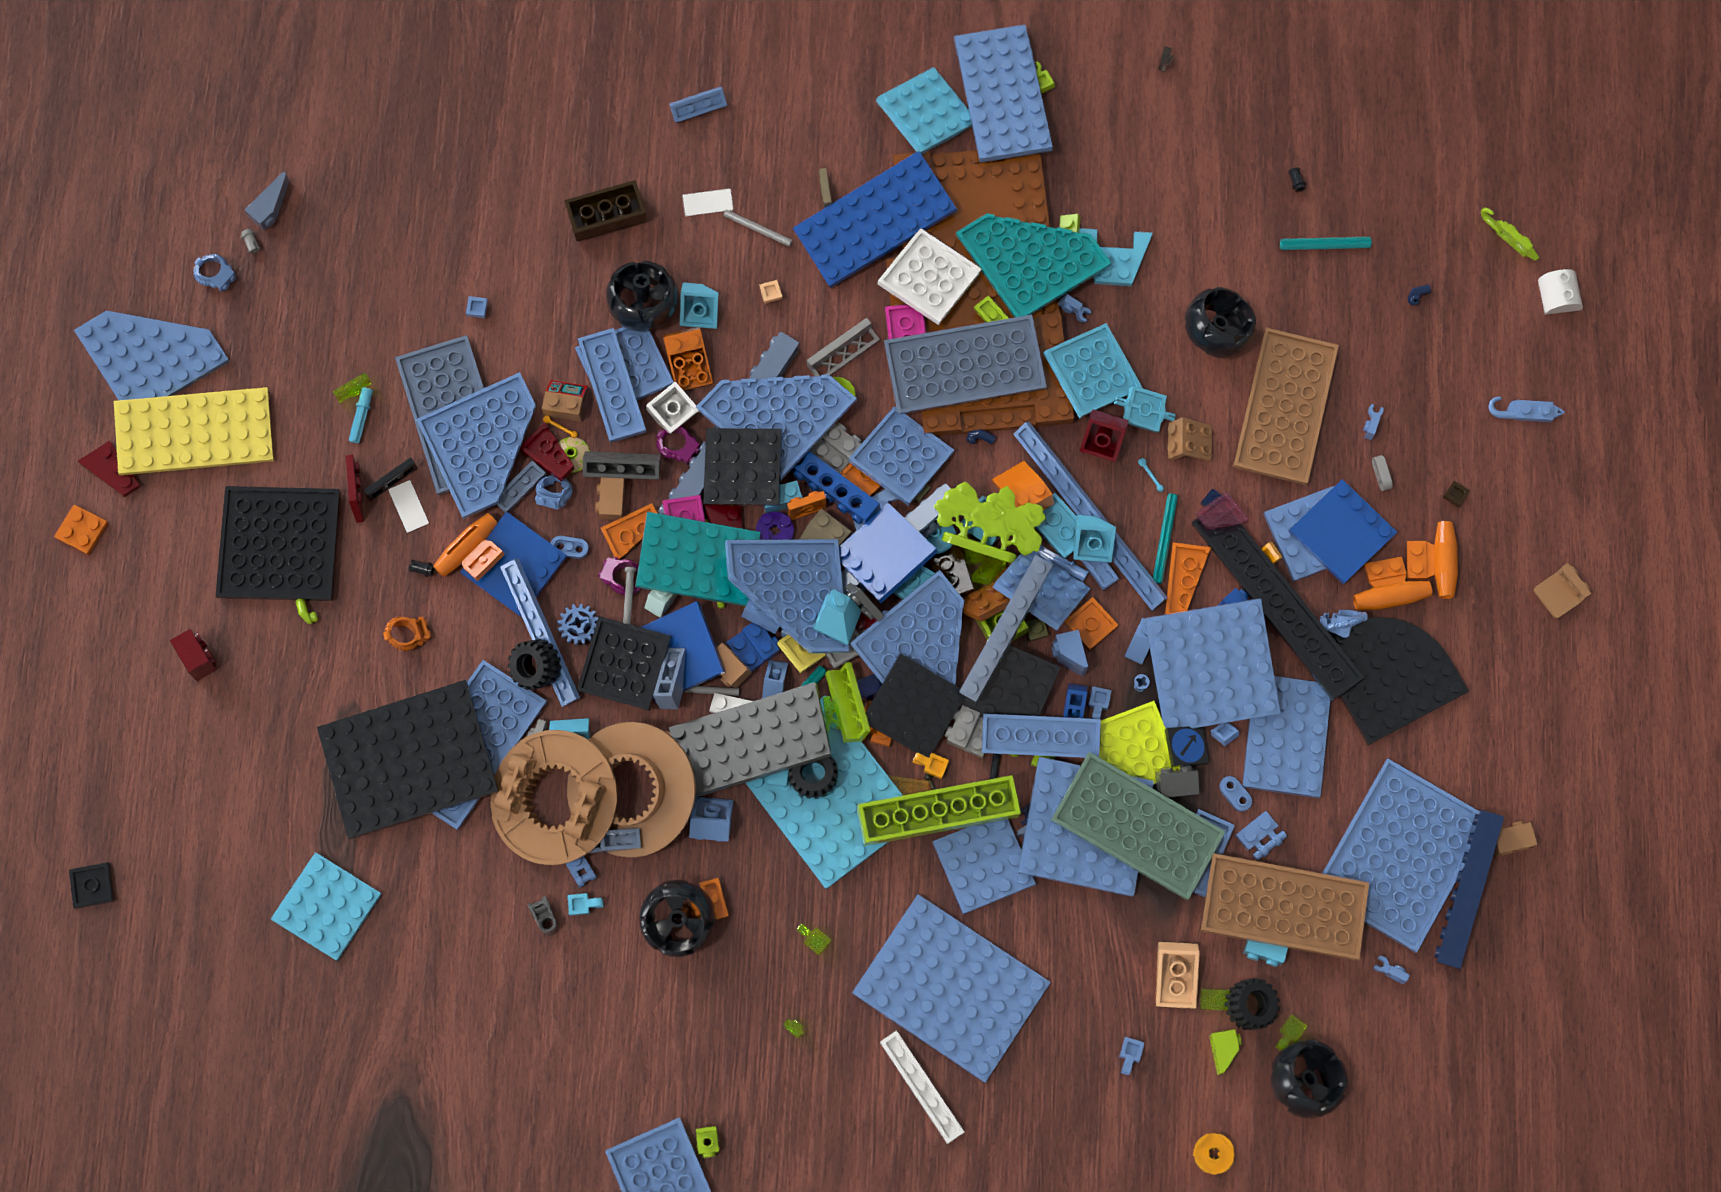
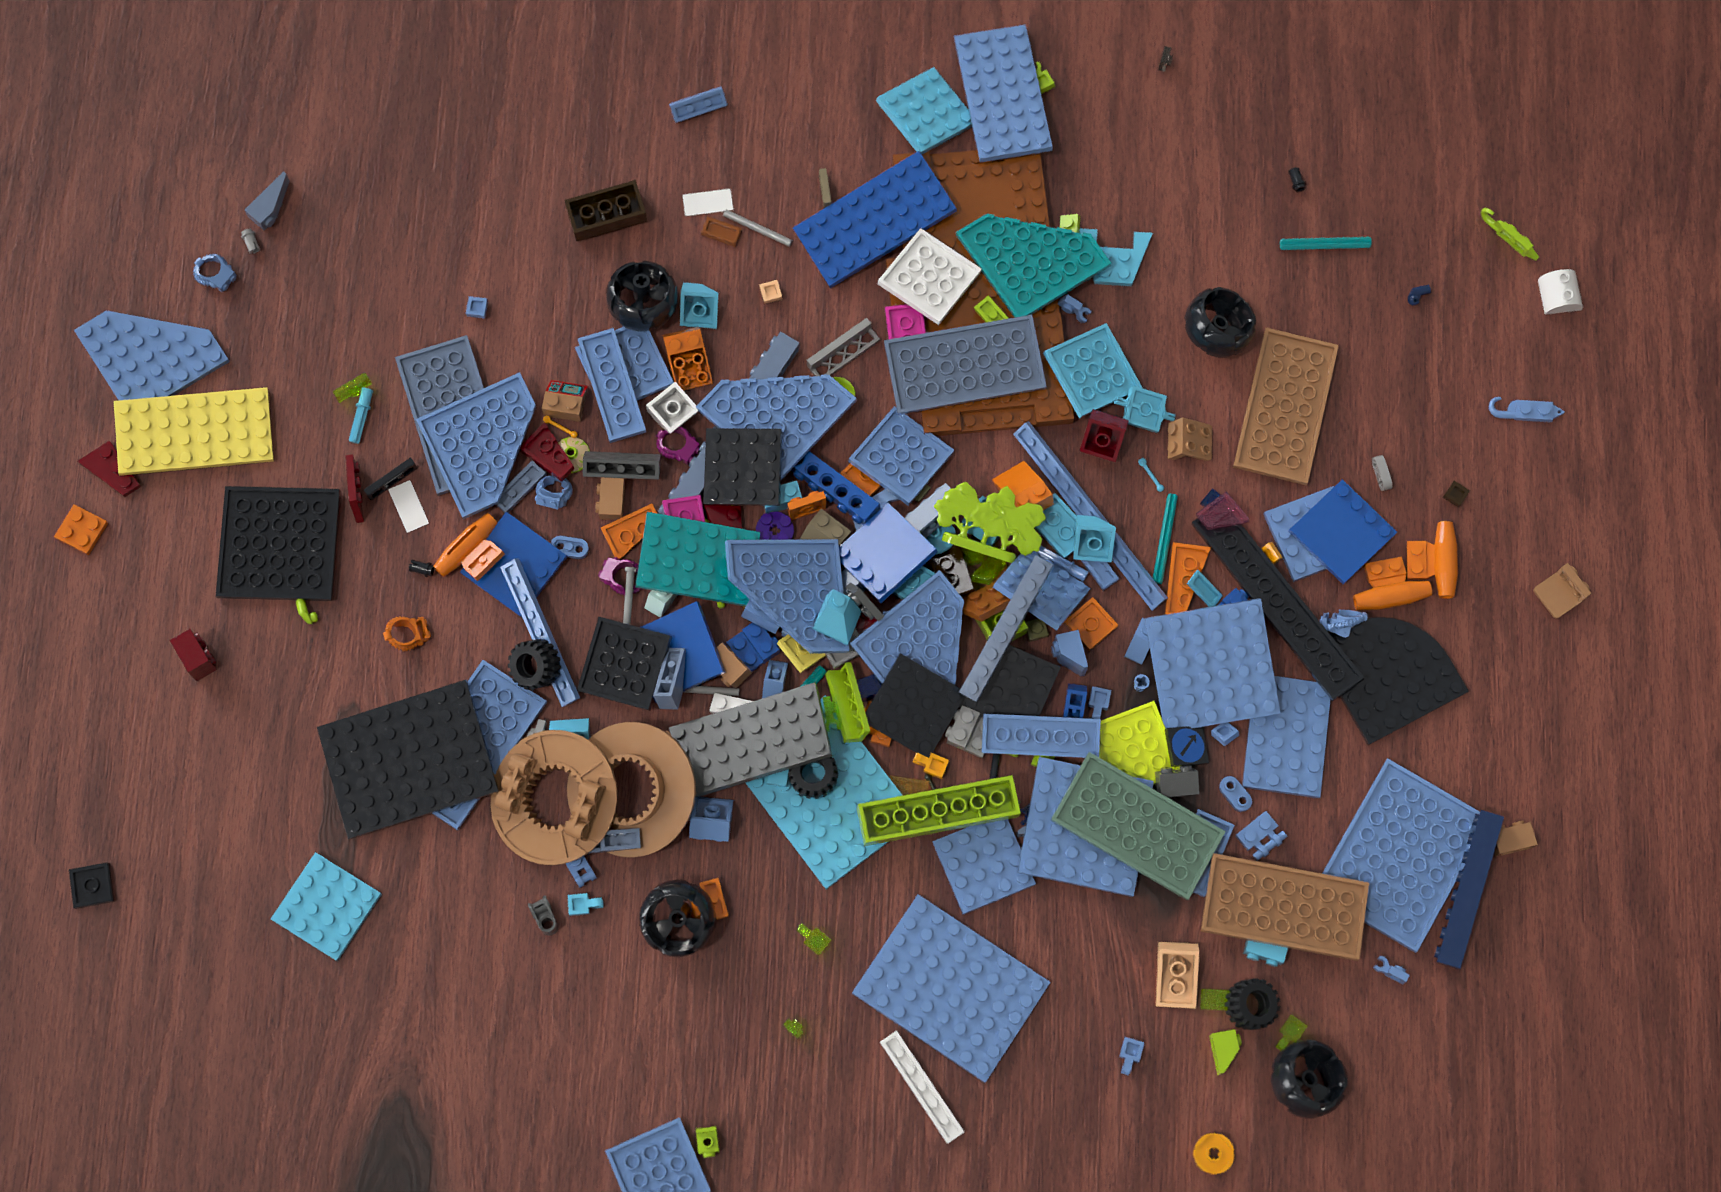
medium blue gear [558,604,598,646] -> none
light grey plate [810,423,862,474] -> none
dark blue arm [966,429,996,444] -> none
medium blue plate [1363,404,1384,440] -> none
none -> dark orange tile [701,216,742,247]
none -> medium azure tile [1187,570,1223,607]

